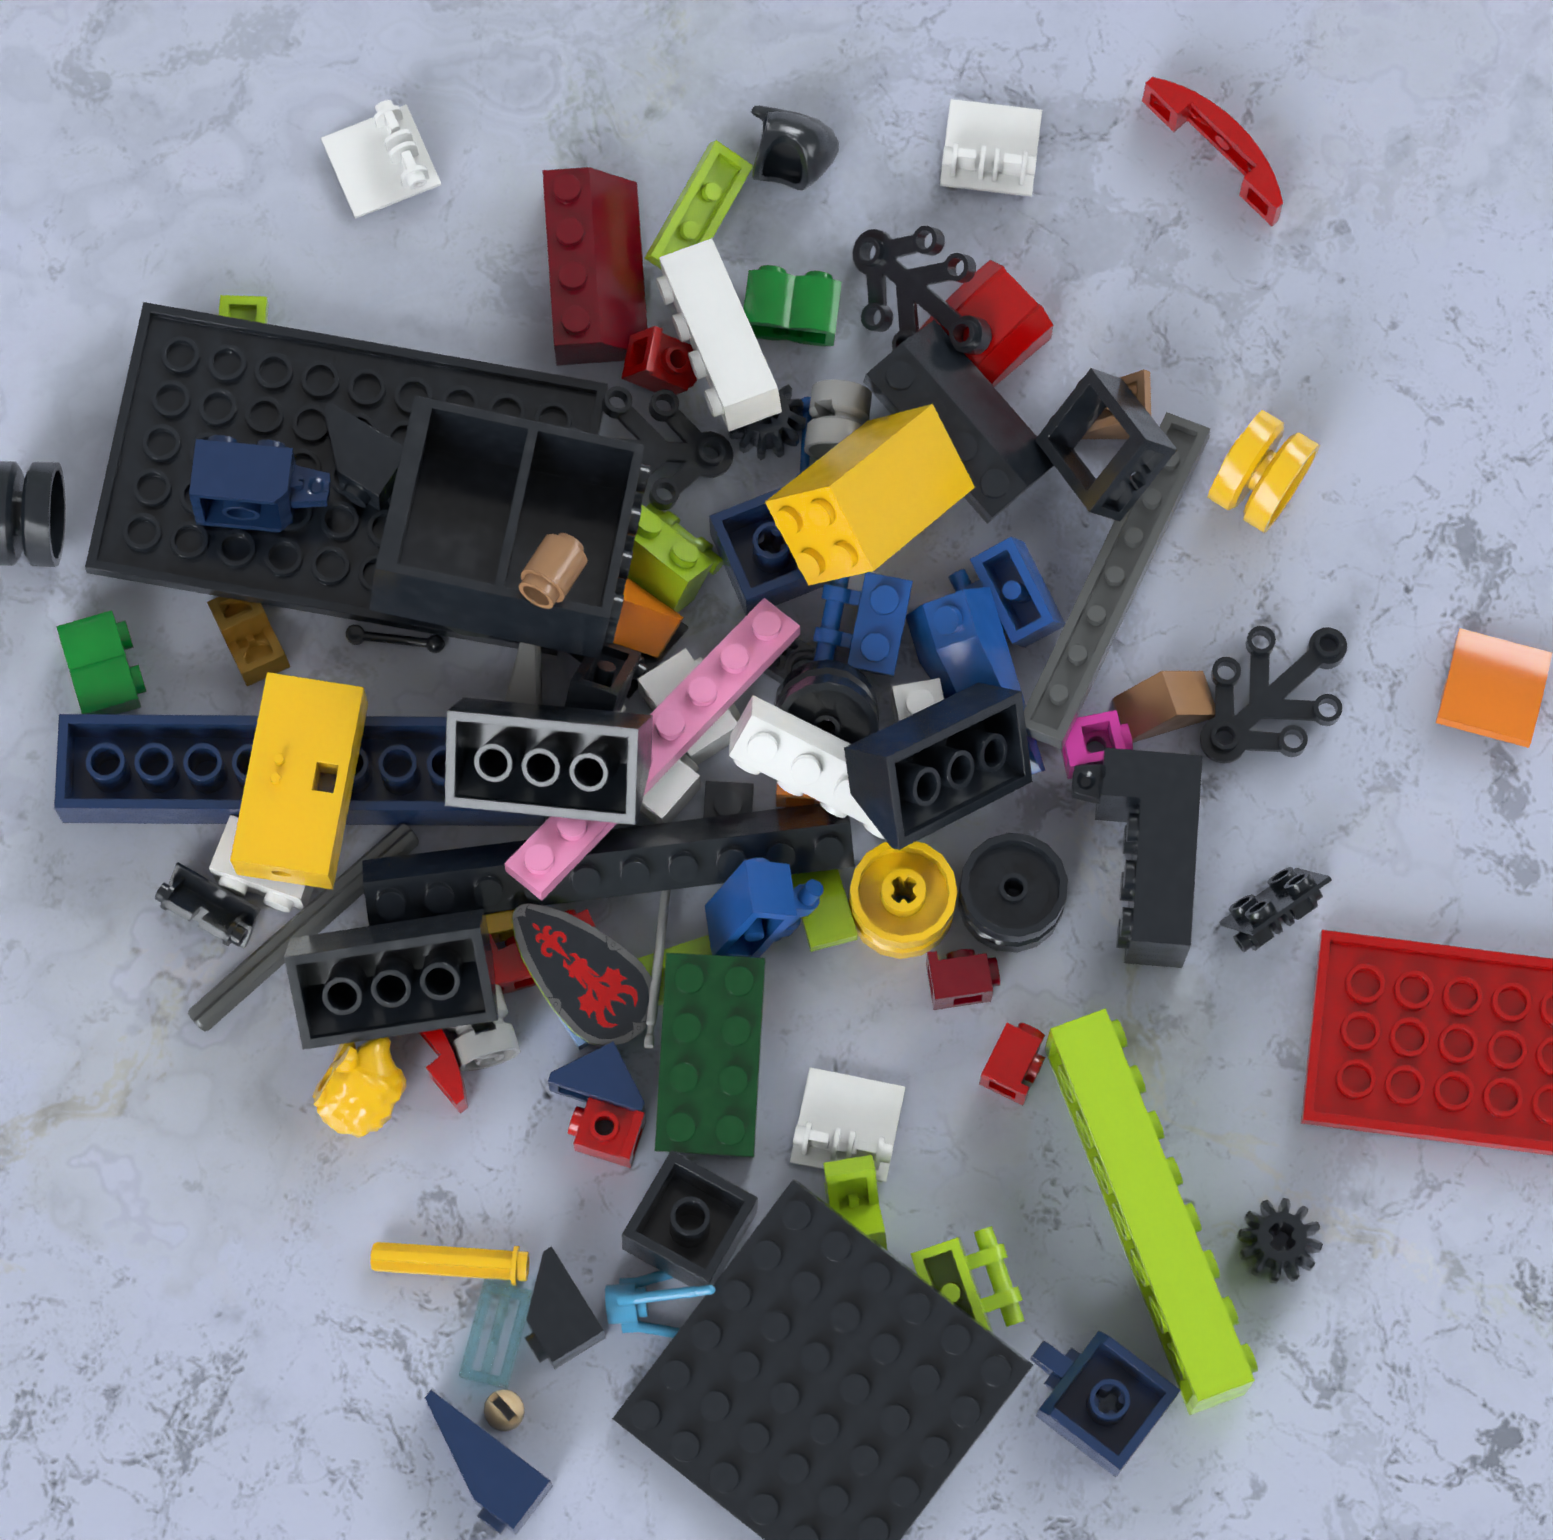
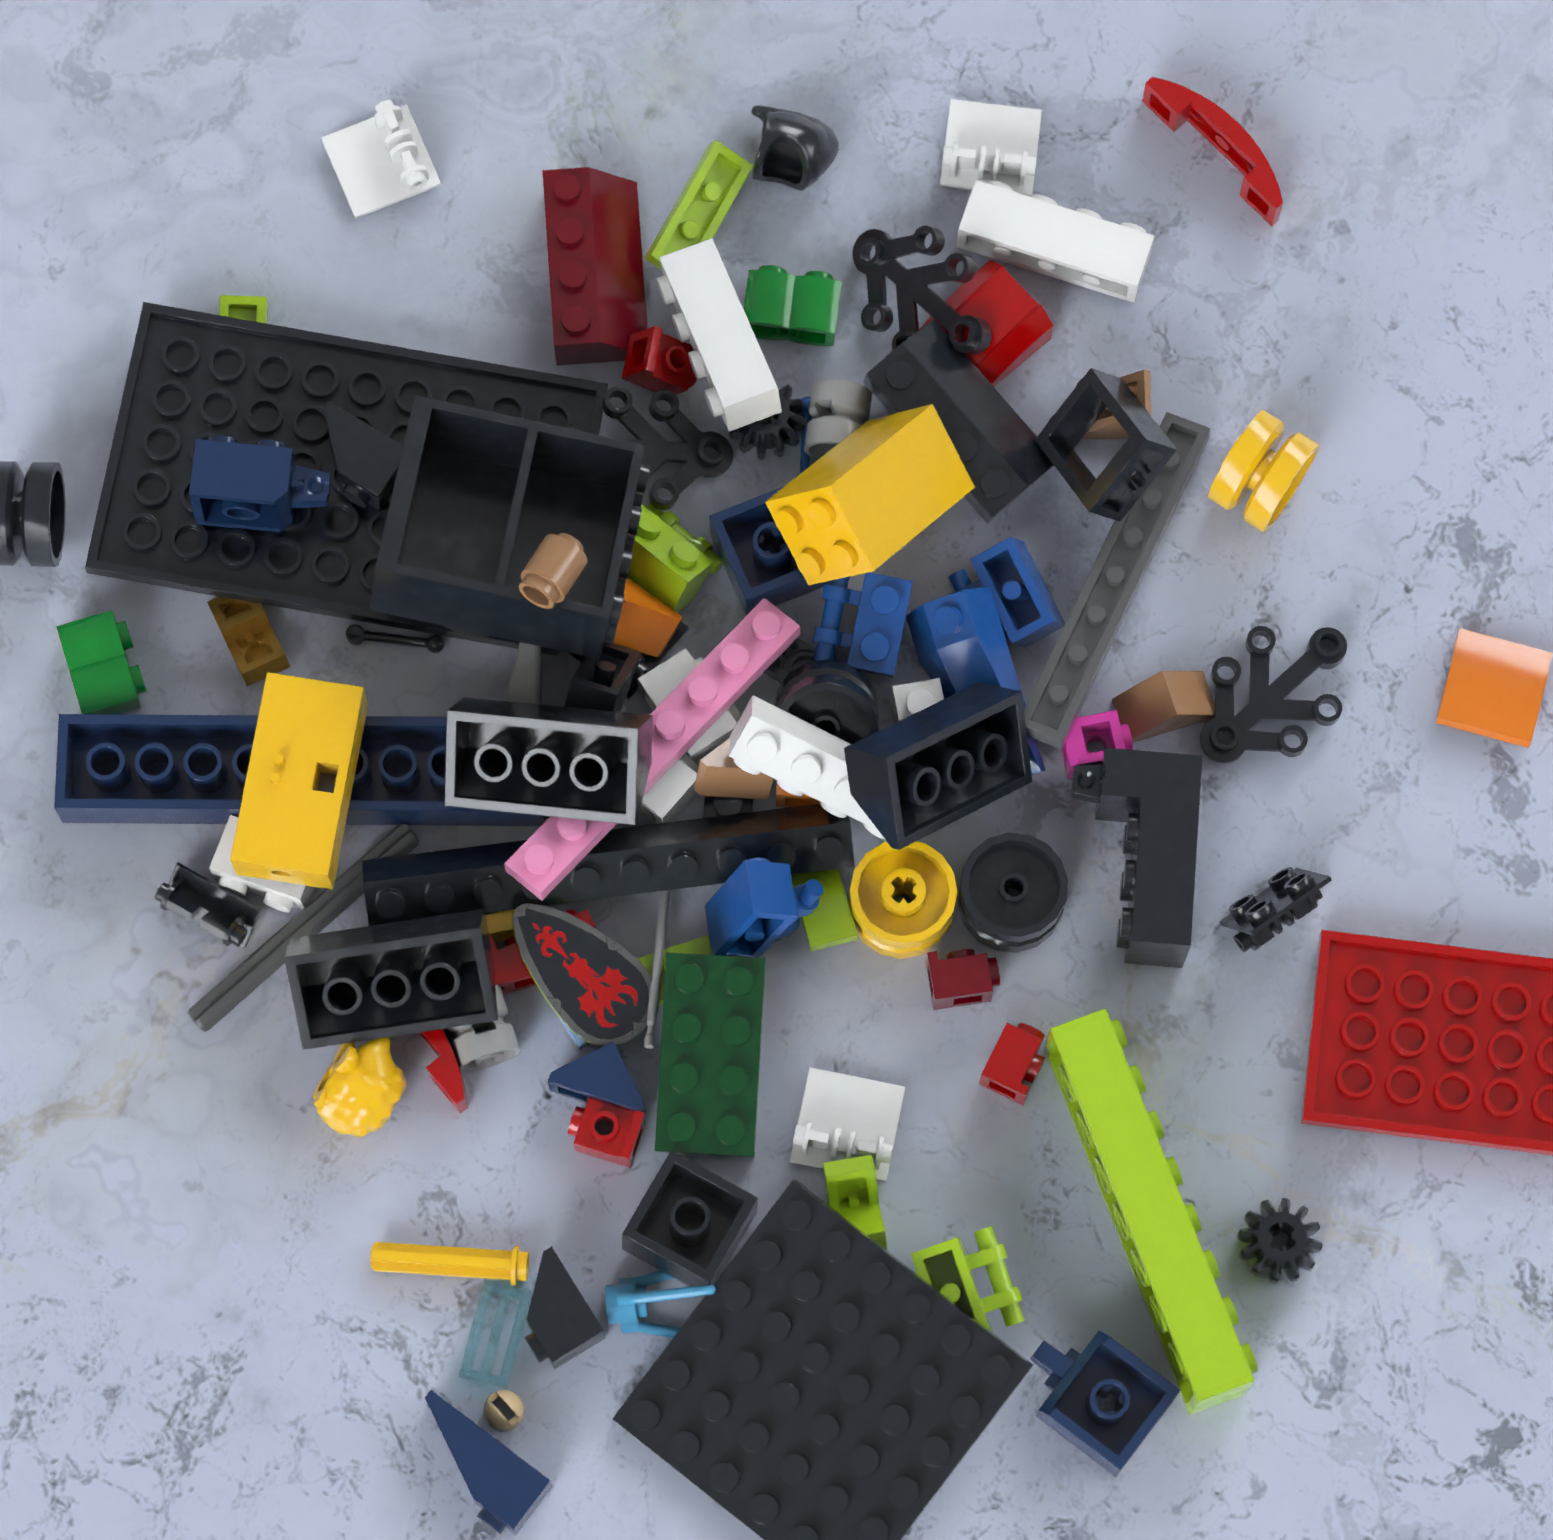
none -> medium nougat slope [694,738,773,800]
none -> white brick [956,180,1154,303]

